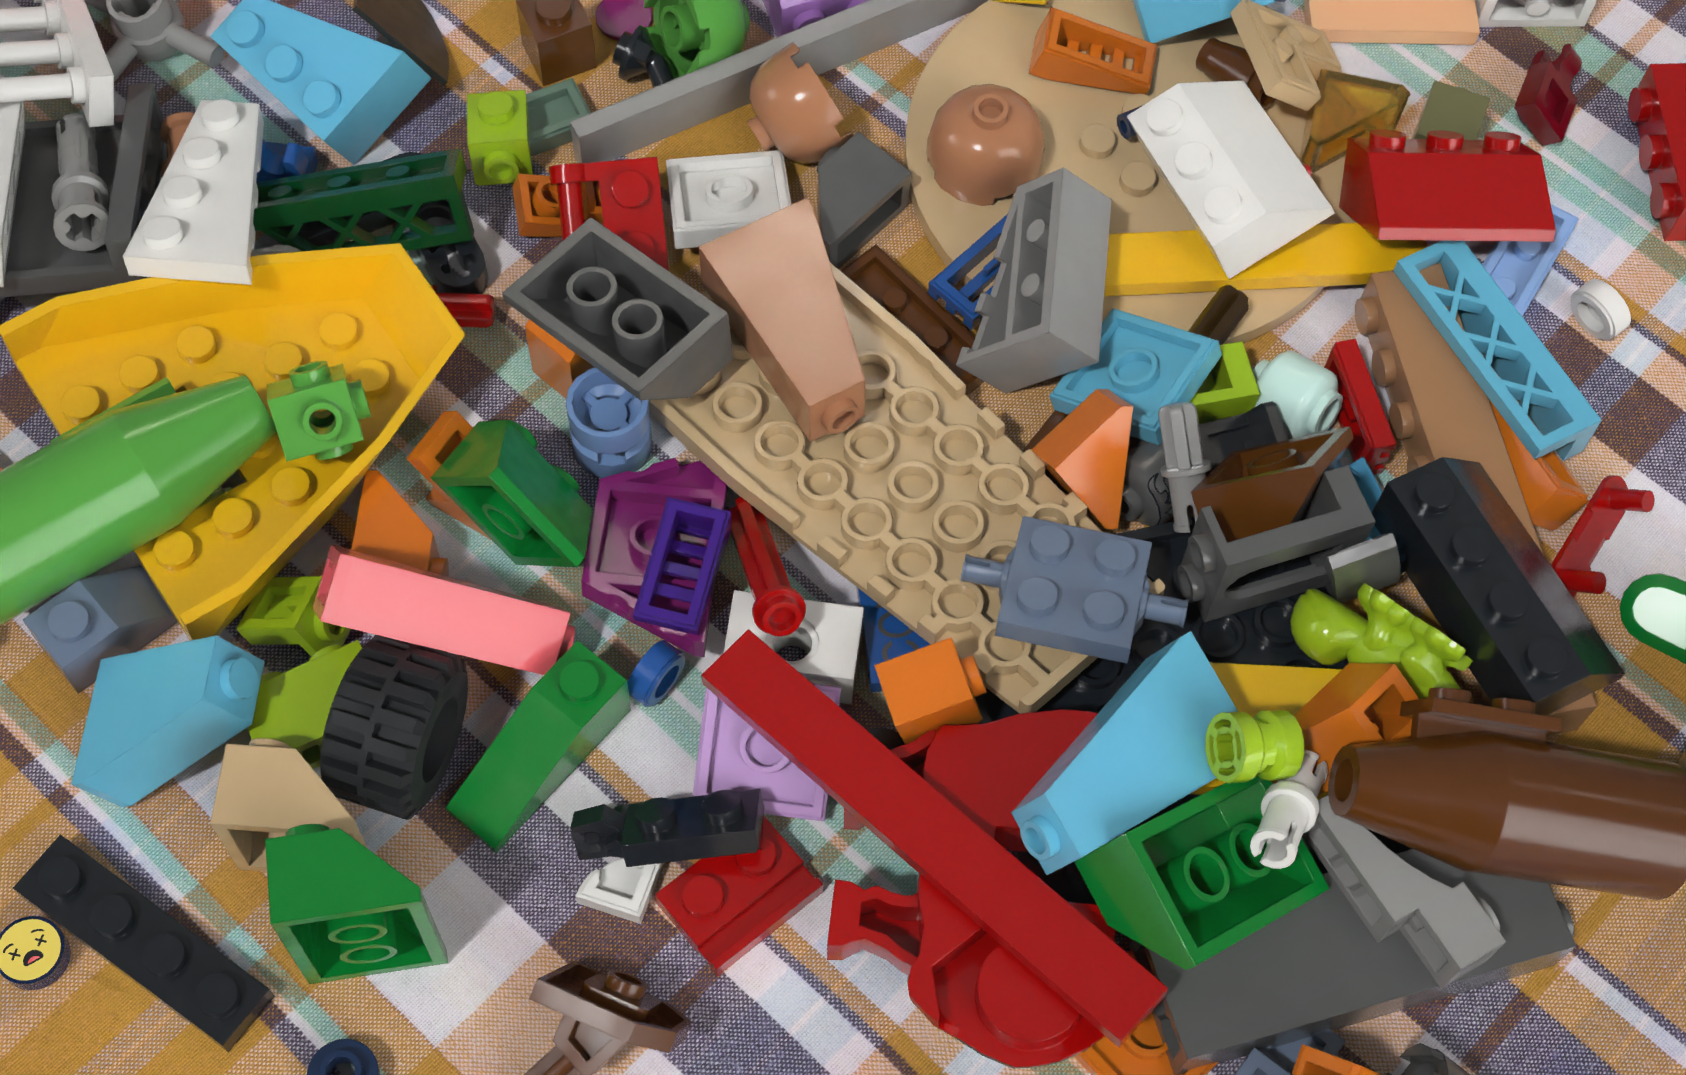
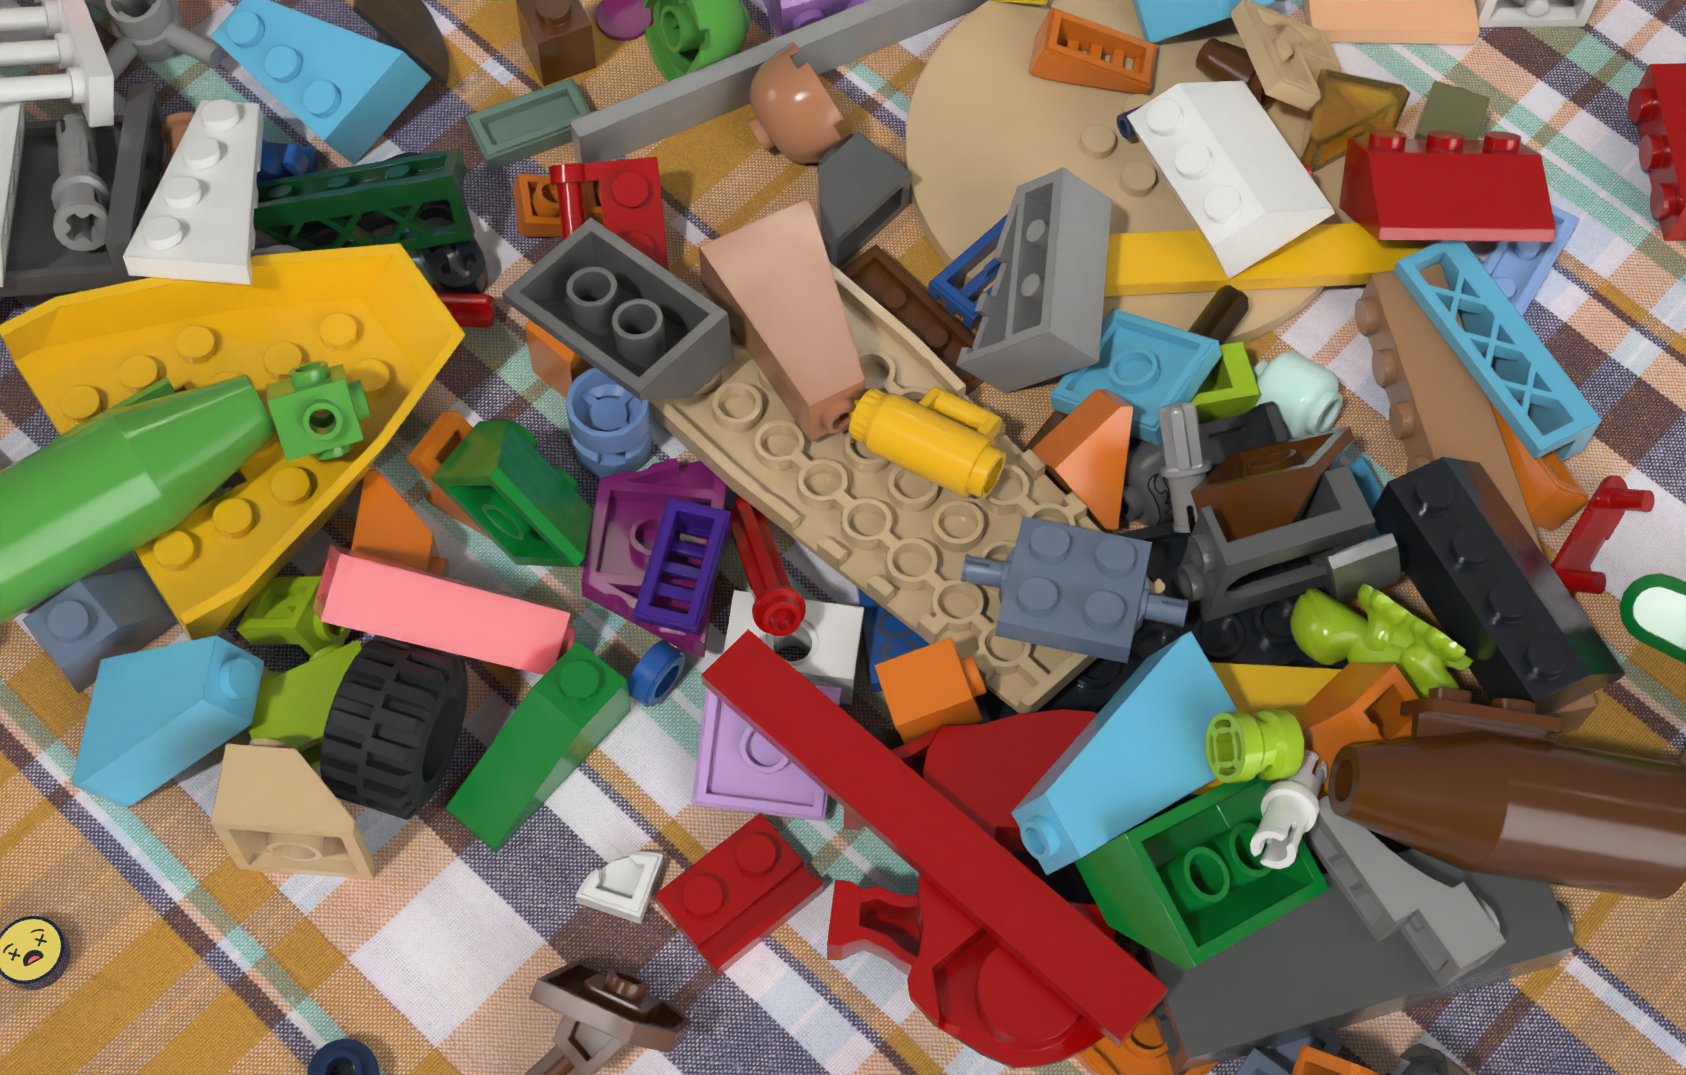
black plate [13,834,274,1053] -> none
green slope [265,824,448,985] -> none
lime bracket [467,90,533,186] -> none
black hinge [570,789,765,867] -> none
black plate [612,25,674,88] -> none
white tile [666,150,792,249] -> none
nougat cylinder [926,84,1045,206] -> none
red tile [1324,338,1396,475] -> none
dark red plate [1514,43,1582,146] -> none
white tile [1571,279,1631,341] -> none
none -> yellow piece [846,386,1006,499]

